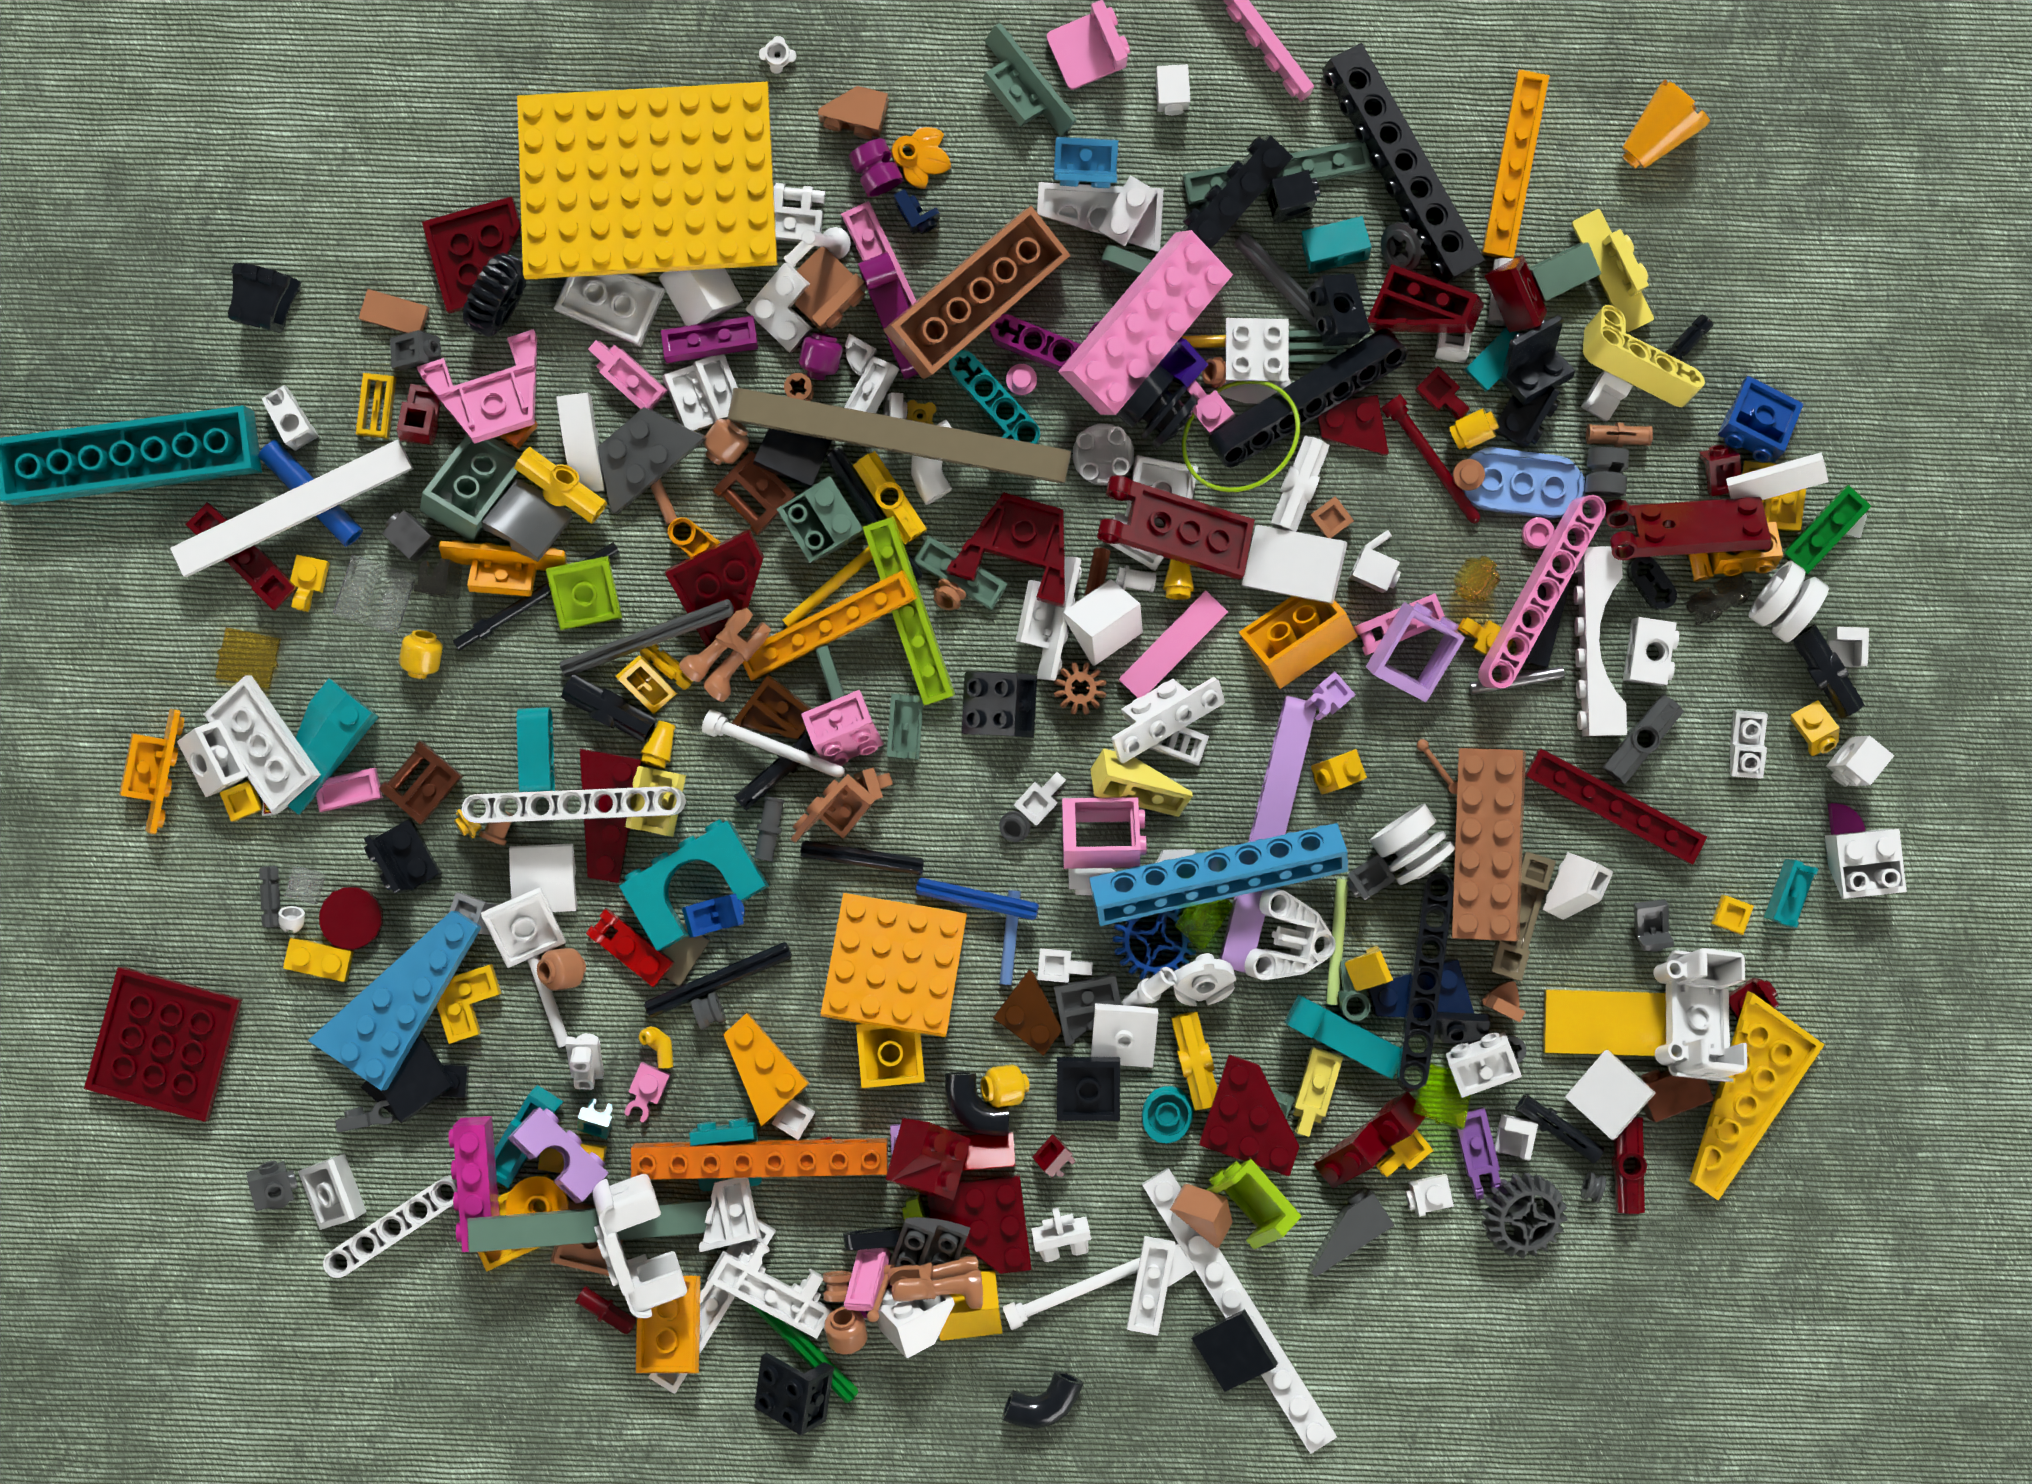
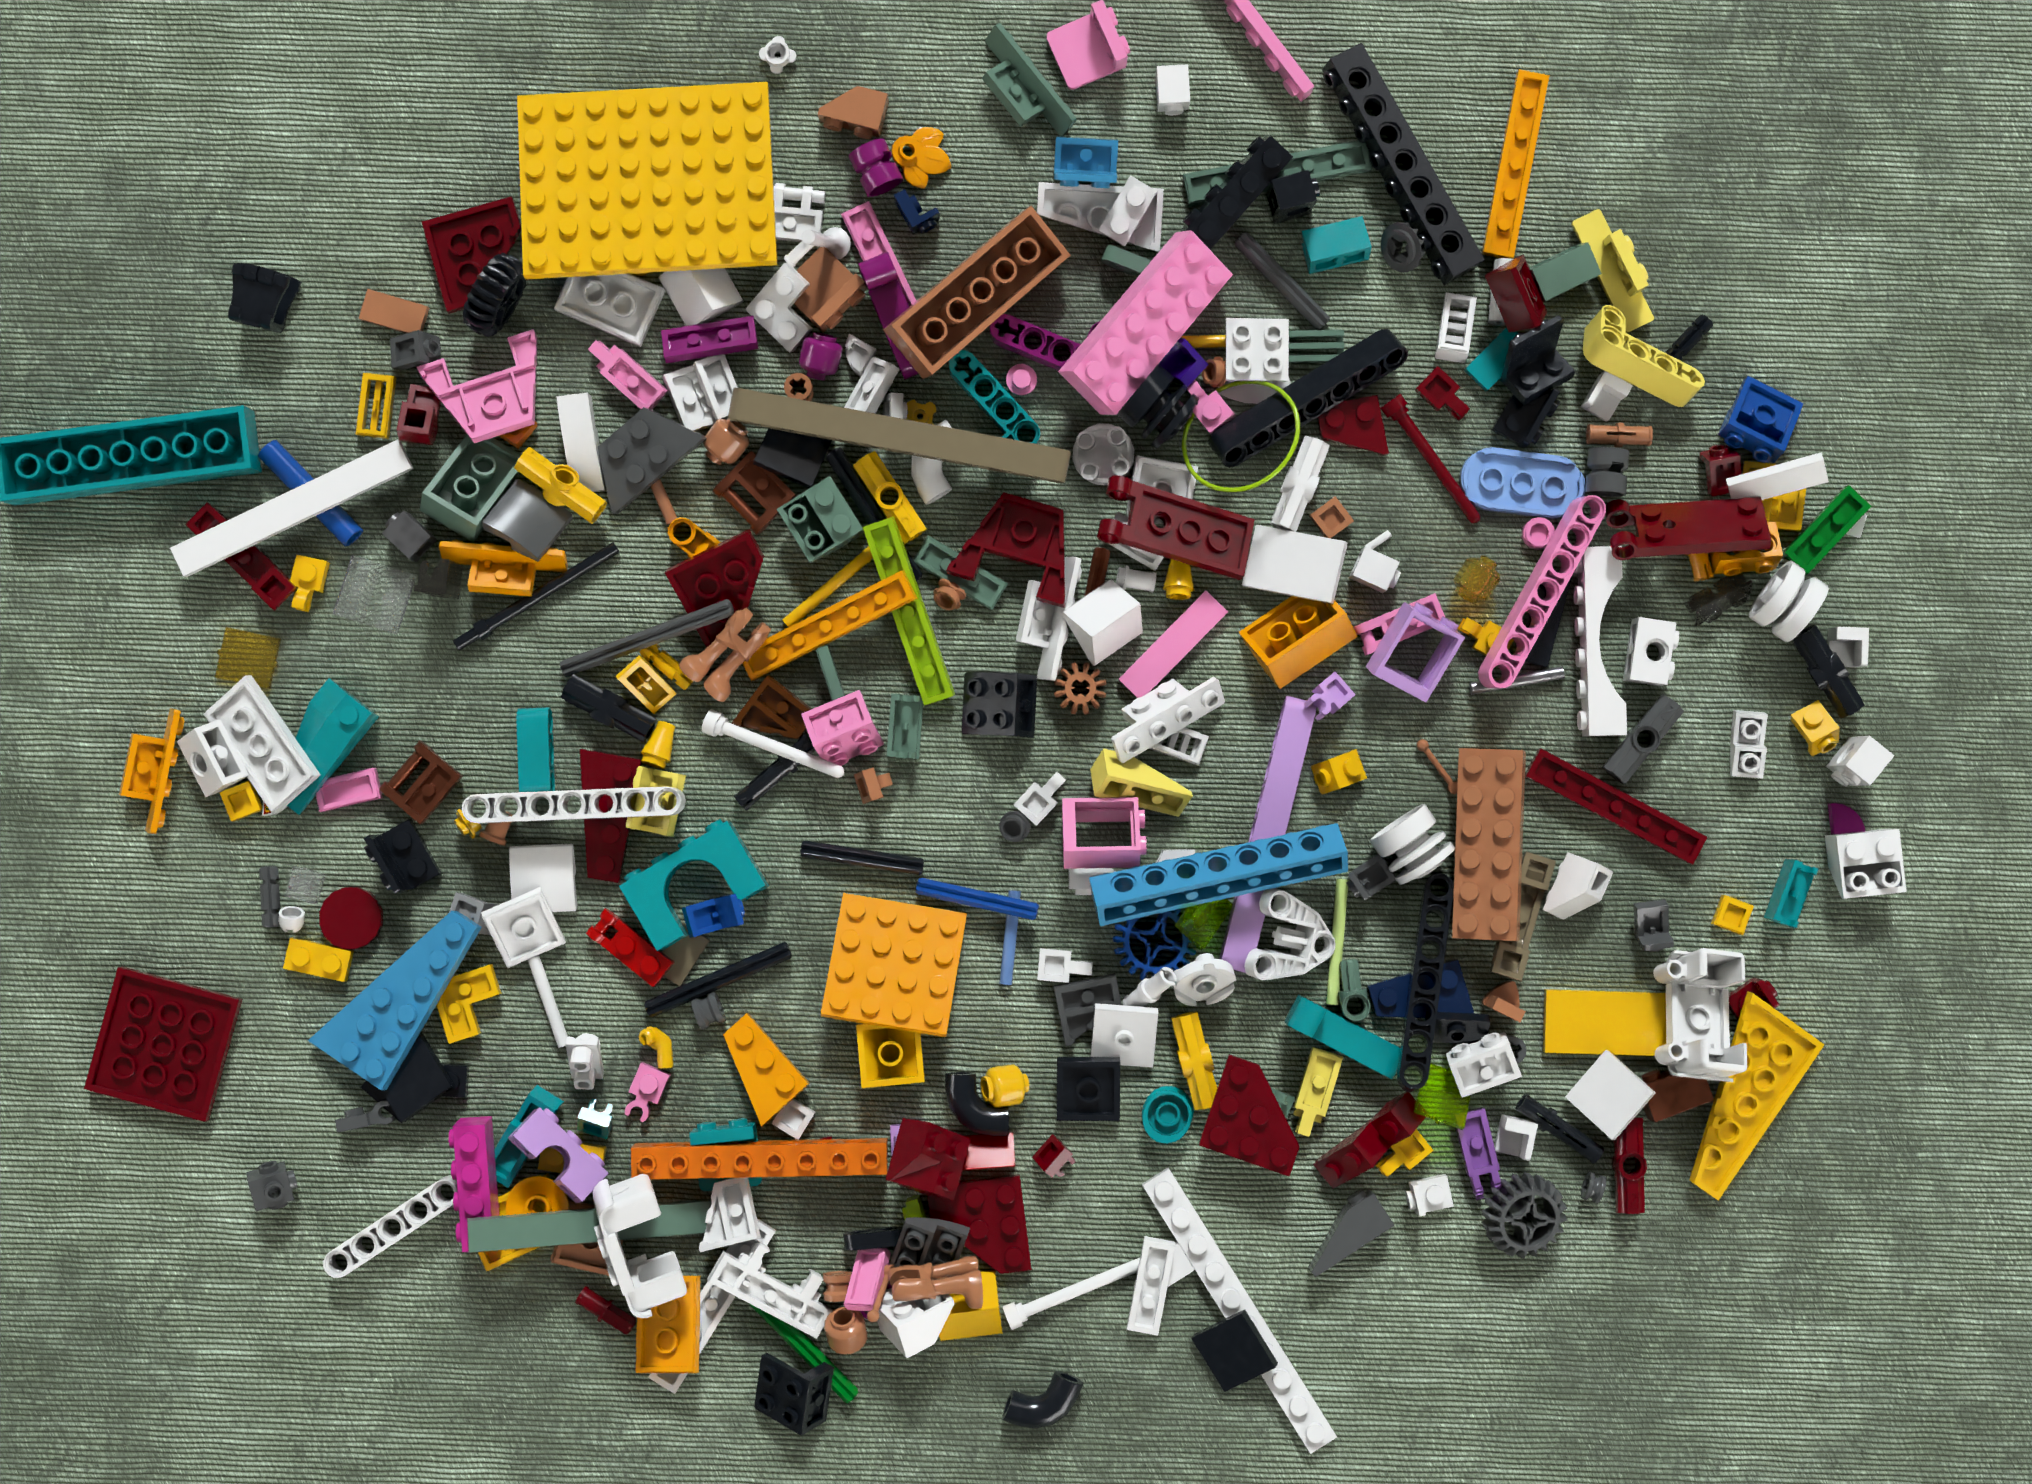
white leg [262,385,319,451] -> none
white slope [298,1153,367,1230] -> none
yellow head [399,630,443,679] -> none
nougat head [537,948,586,990] -> none
lime plate [546,556,623,630] -> none
dark grey pin [753,796,785,862] -> none
nougat bracket [790,774,876,843] -> none
reddish brown wing [993,969,1062,1056] -> none
white hips [1031,1207,1091,1262] -> none
nougat slope [1170,1184,1233,1248] -> none
lime panel [1207,1159,1302,1249] -> none
black brick [1308,274,1370,347] -> none
yellow slope [1345,945,1393,991] -> none
dark red wedge [1367,264,1484,333] -> none
yellow brick [1449,408,1499,450] -> none
nougat plate [1453,459,1485,491] -> none
light orange cone [1622,79,1710,169] -> none
black beam [1627,557,1677,610] -> none

